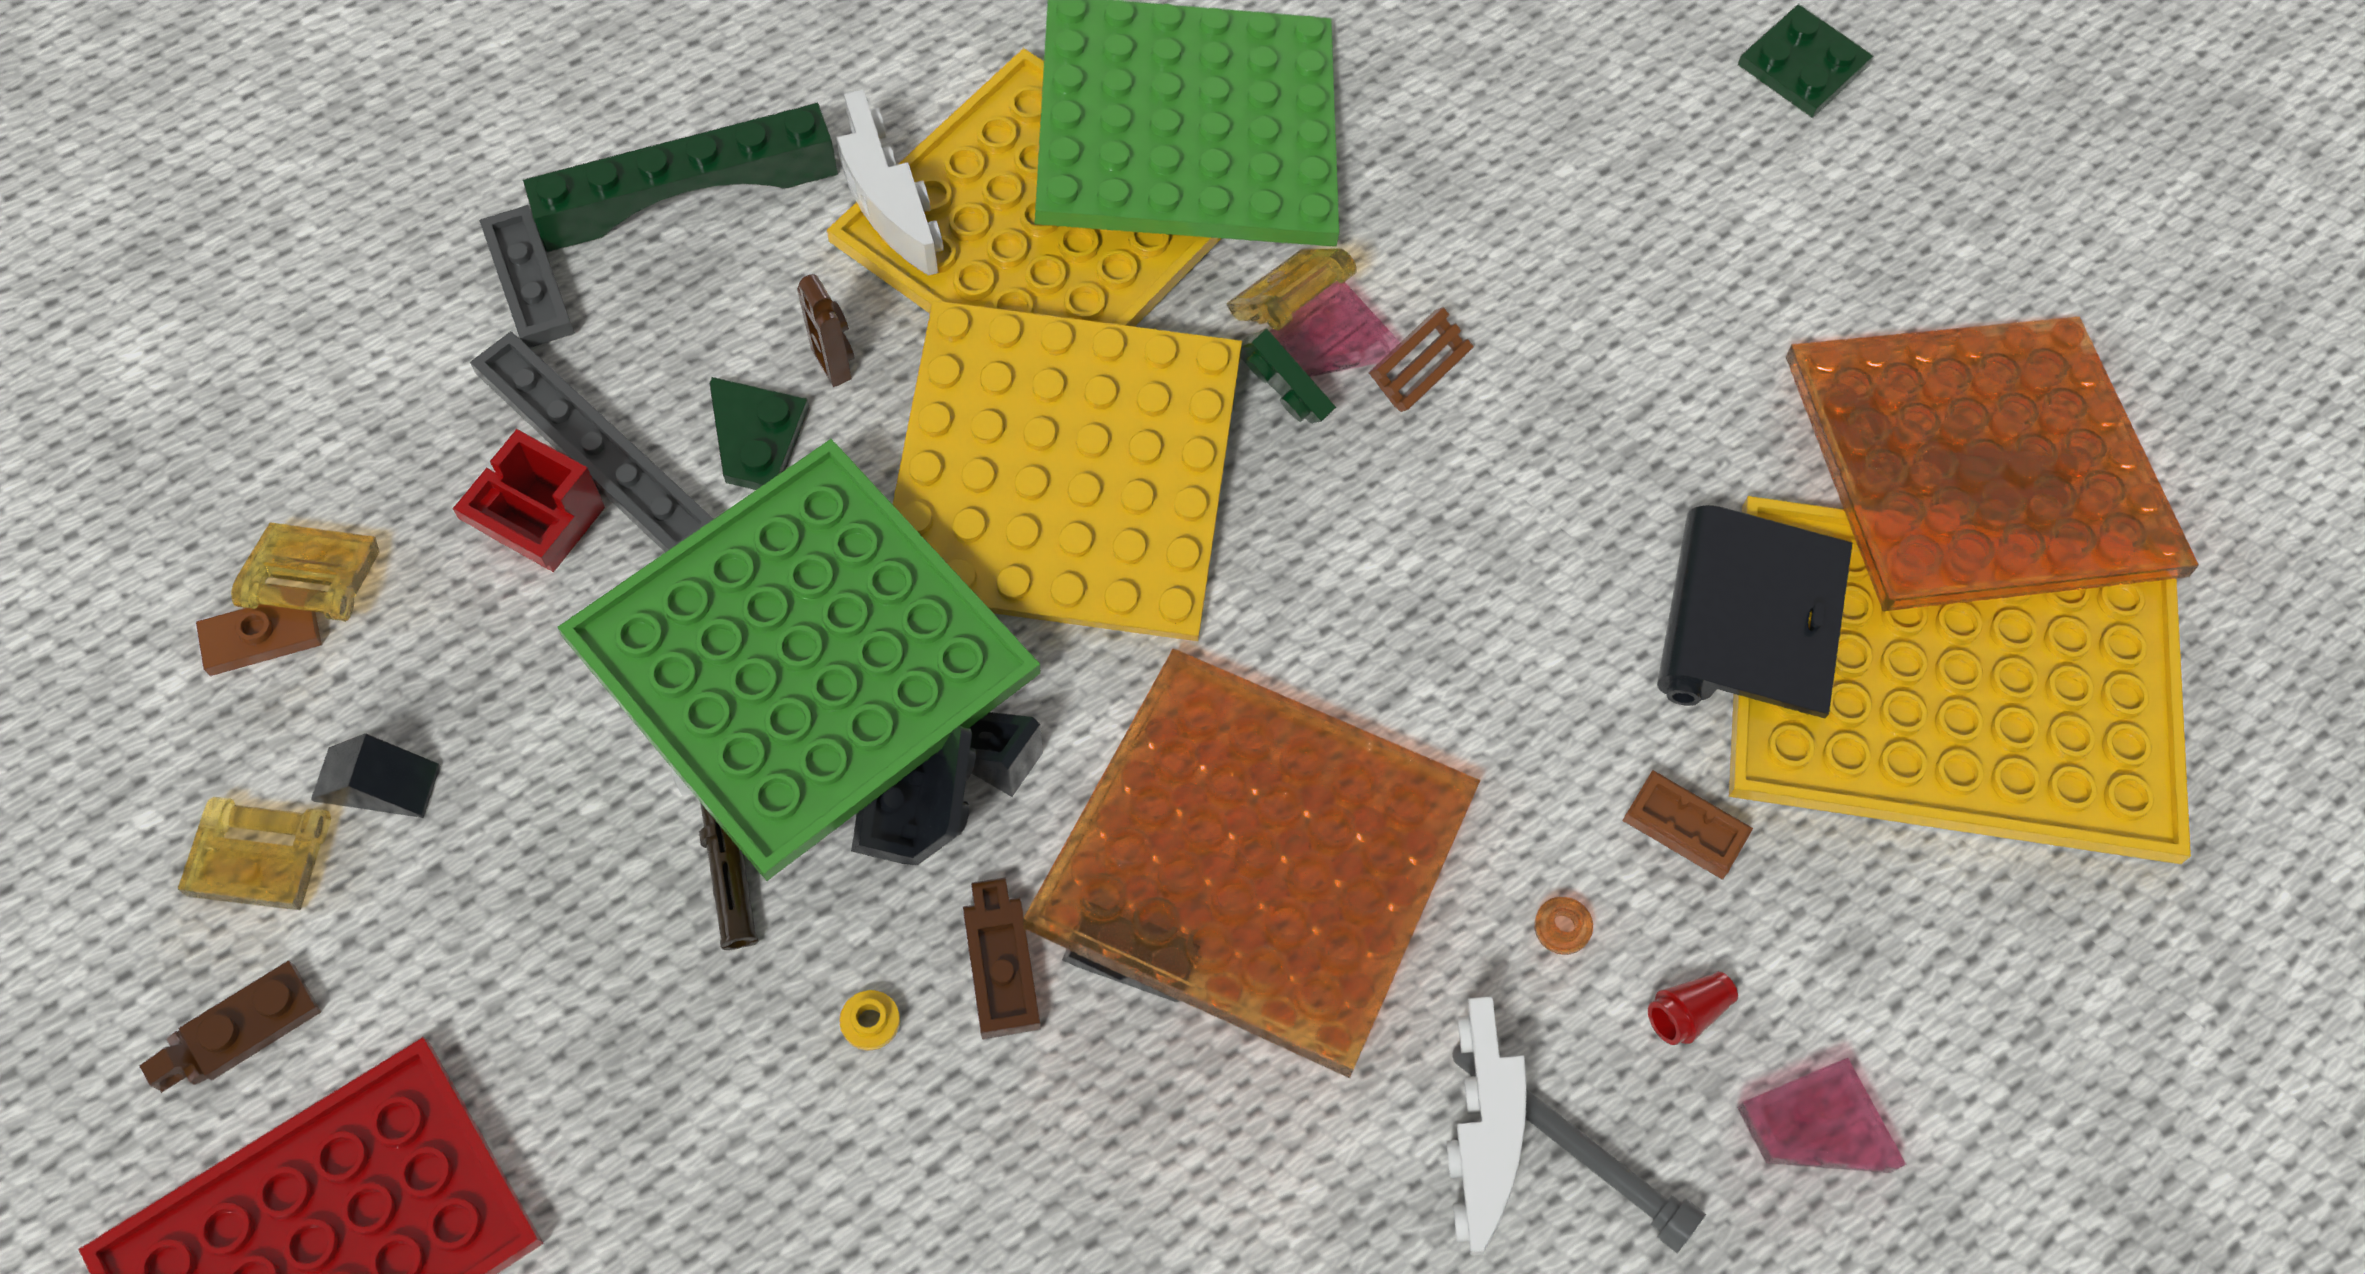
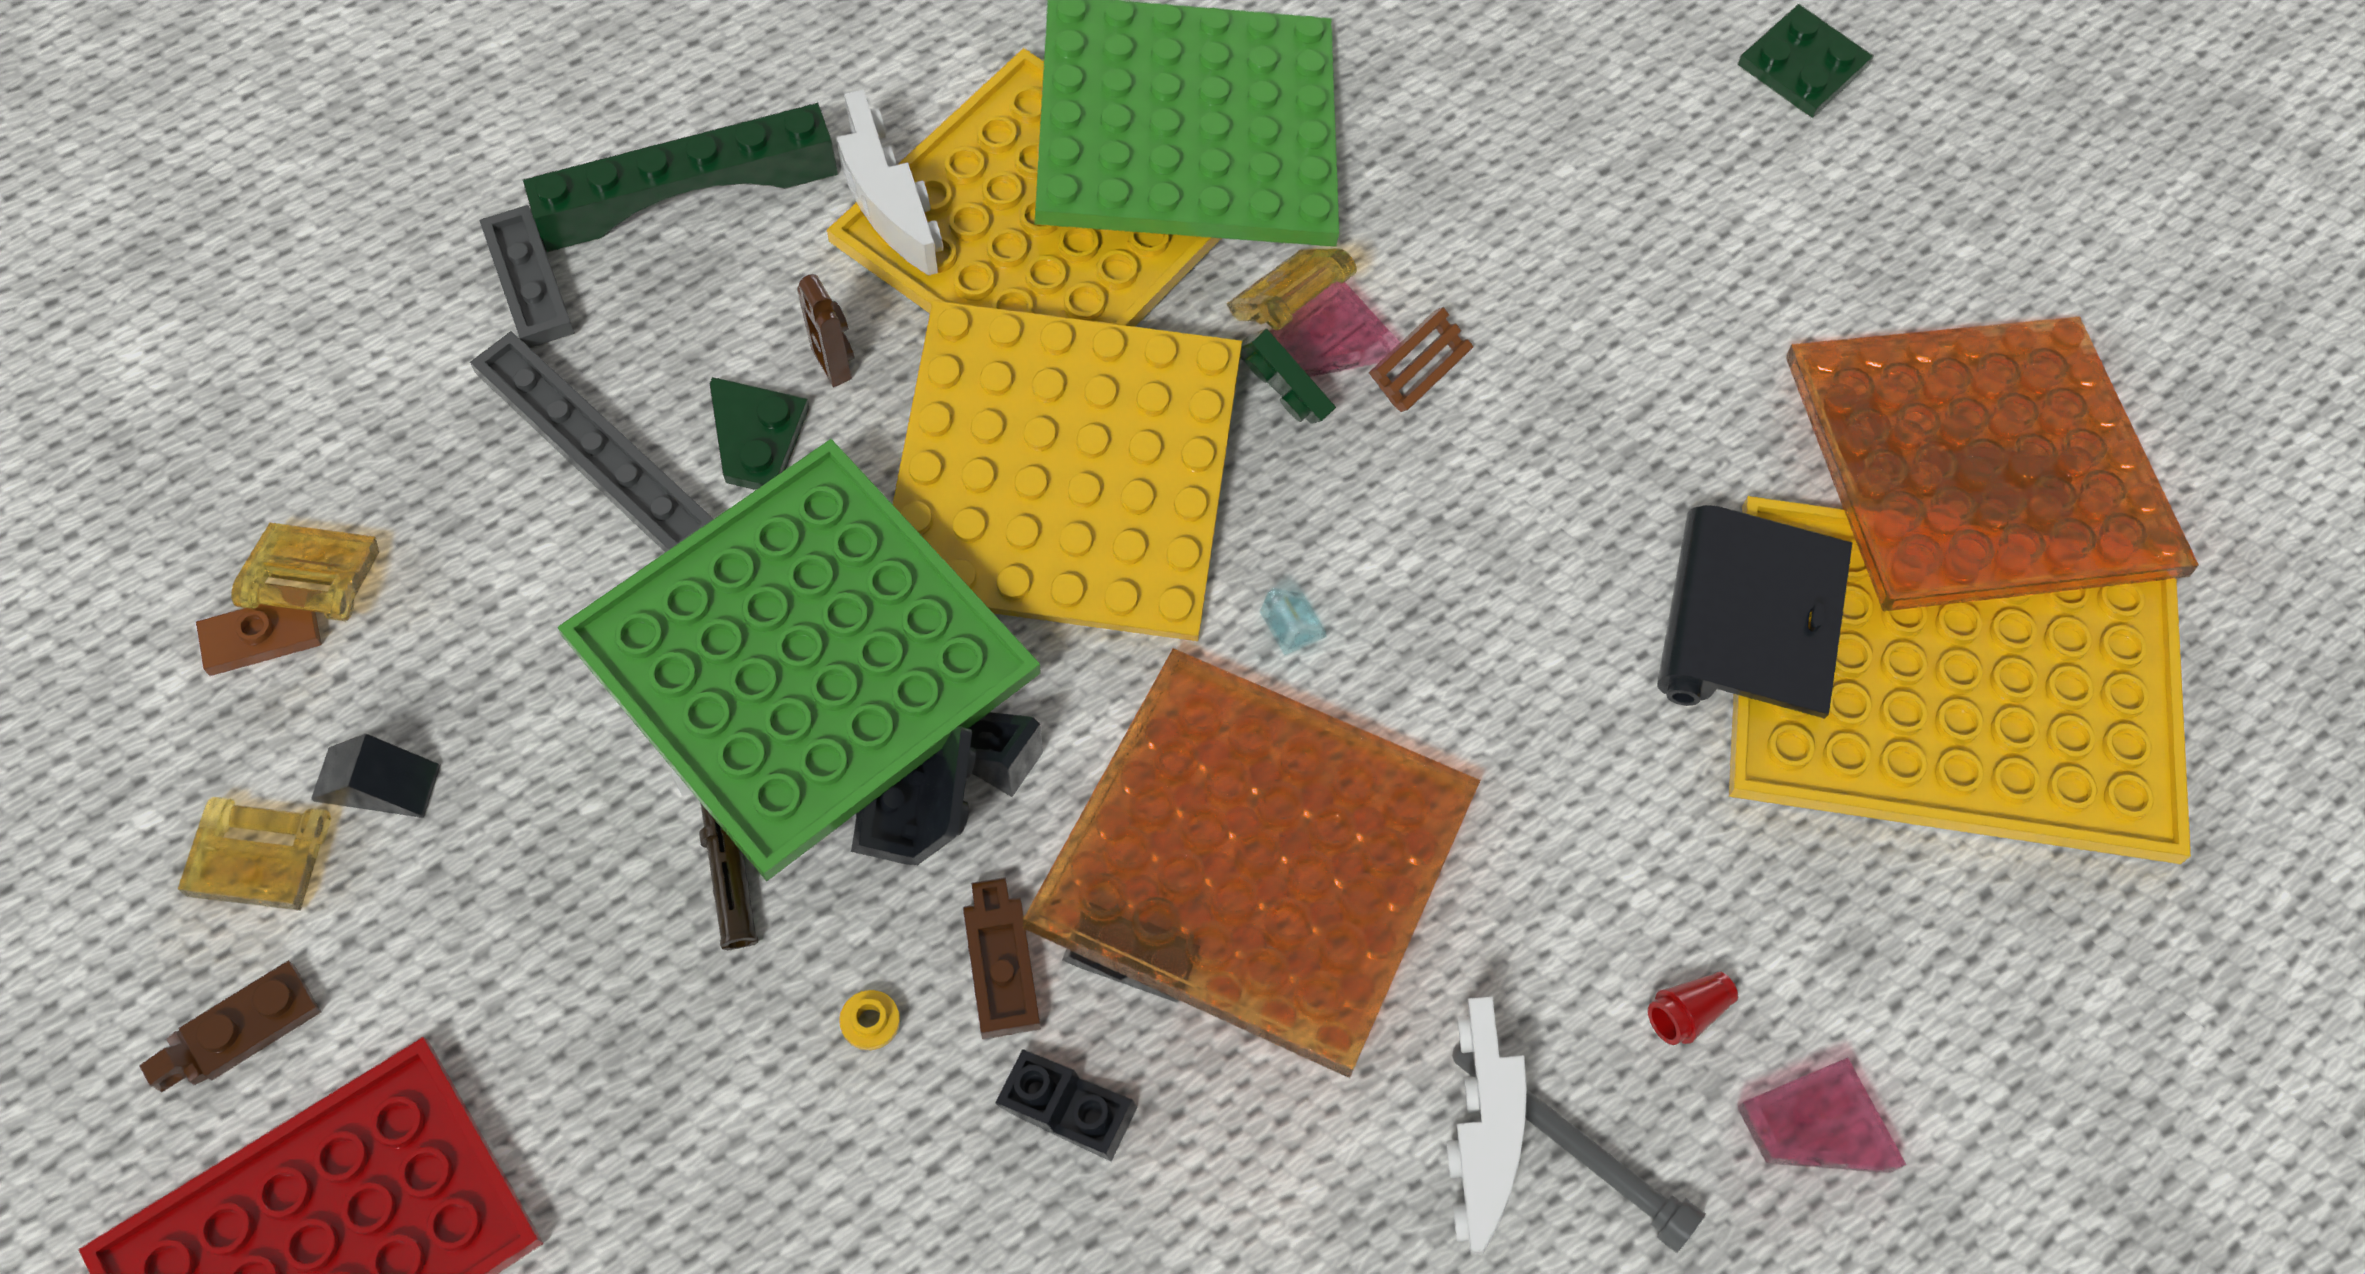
red plate [452,429,605,573] -> none
clear orange plate [1534,897,1593,955] -> none
dark orange plate [1622,770,1753,880] -> none
none -> black slope [995,1049,1138,1162]
none -> clear light blue slope [1260,588,1327,656]

